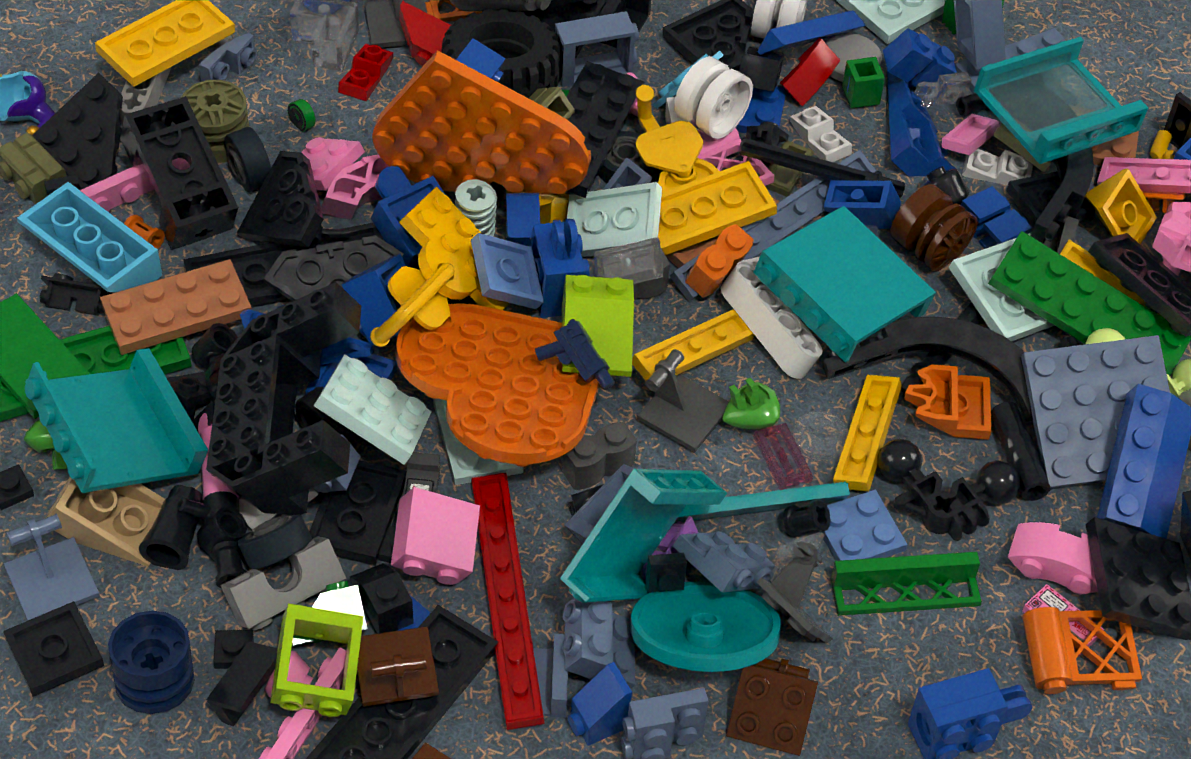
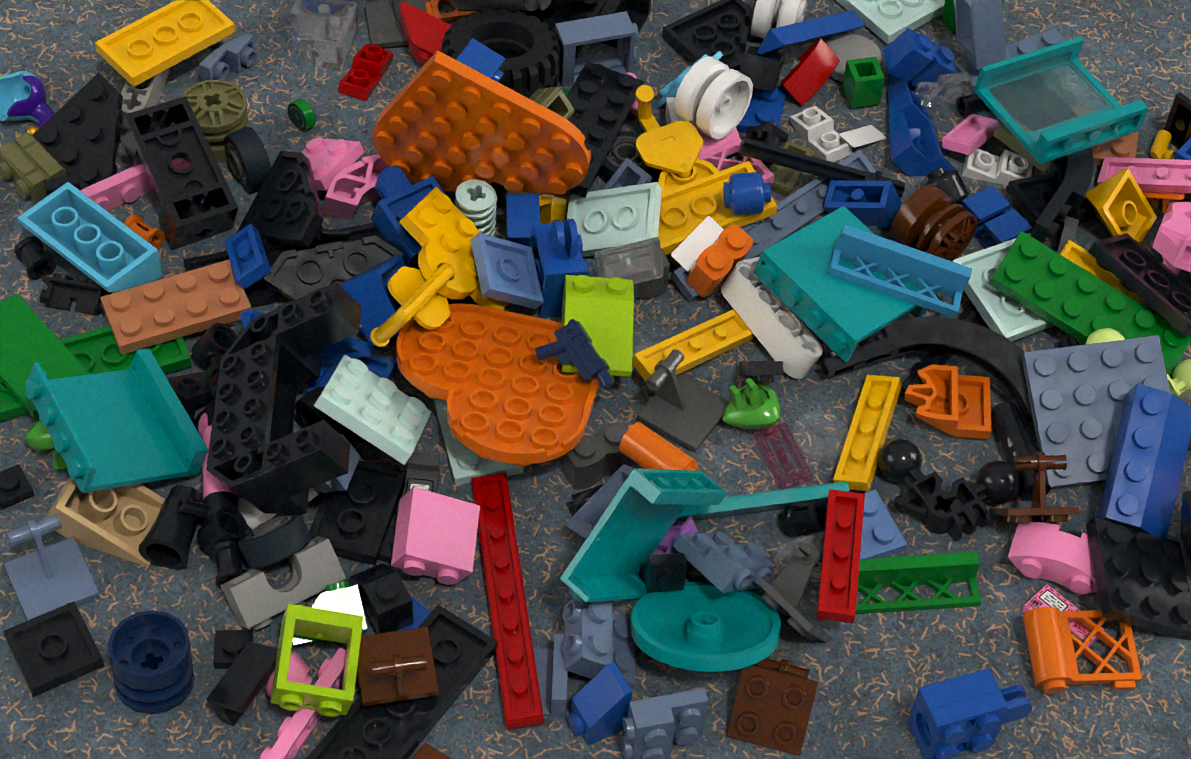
none -> black bush [14,236,56,280]
none -> blue plate [224,223,271,290]
none -> orange piece [619,422,699,471]
none -> white sticker [671,216,724,271]
none -> blue head [723,172,771,216]
none -> black plate [739,361,783,382]
none -> red plate [816,489,865,624]
none -> dark azure fence [827,224,972,318]
none -> white sticker [839,125,887,148]
none -> reddish brown plate [990,452,1079,523]

